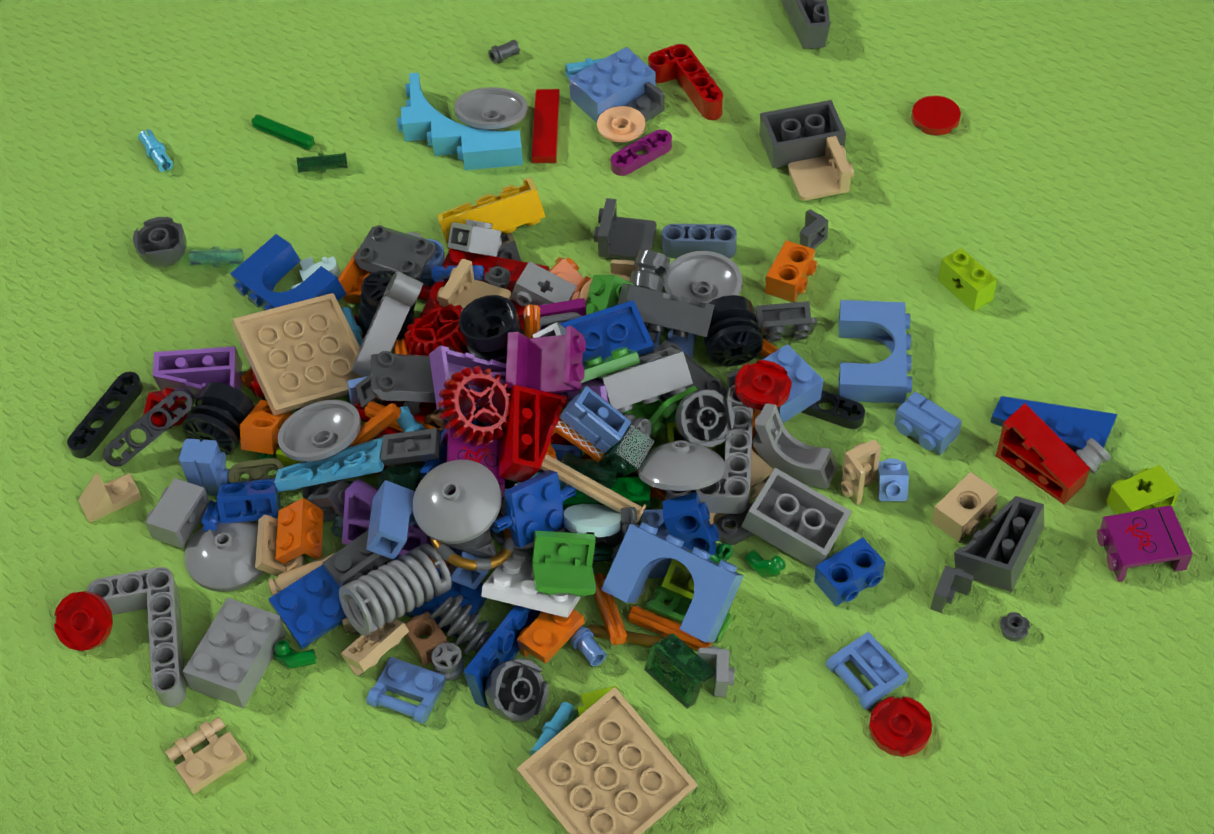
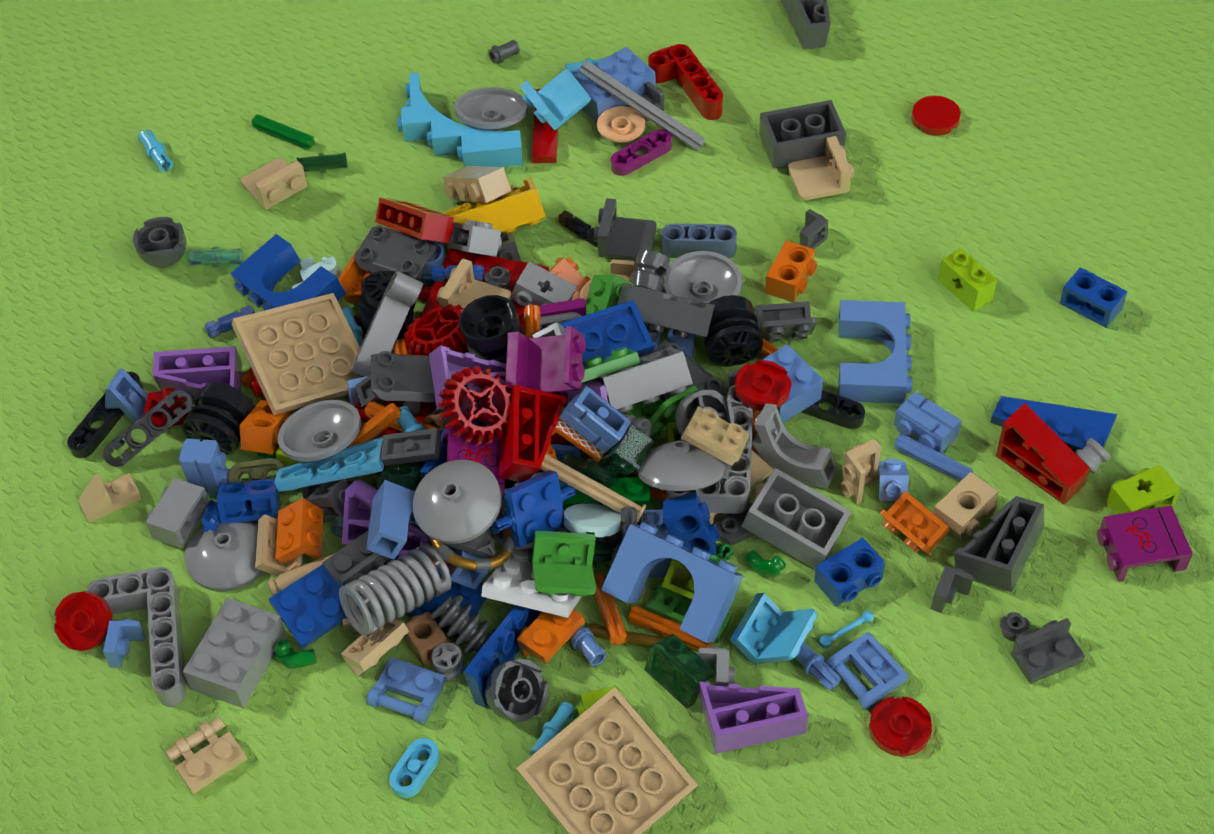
none -> medium blue bracket [103,619,145,667]
none -> medium blue slope [105,369,148,423]
none -> blue axle [204,305,255,338]
none -> tan bracket [241,158,308,210]
none -> red brick [375,197,454,243]
none -> medium azure plate [389,738,440,798]
none -> tan brick [443,166,511,203]
none -> medium azure bracket [520,69,591,130]
none -> black axle [558,210,598,245]
none -> light grey axle [579,61,705,151]
none -> tan bracket [681,406,750,466]
none -> medium lavender wedge [699,682,808,754]
none -> medium azure bracket [730,593,818,663]
none -> medium blue axle [795,641,841,690]
none -> medium azure hinge [820,611,874,648]
none -> orange bracket [879,491,951,555]
none -> medium blue axle [894,434,973,481]
none -> dark grey bracket [1011,618,1085,684]
none -> blue brick [1059,267,1127,328]

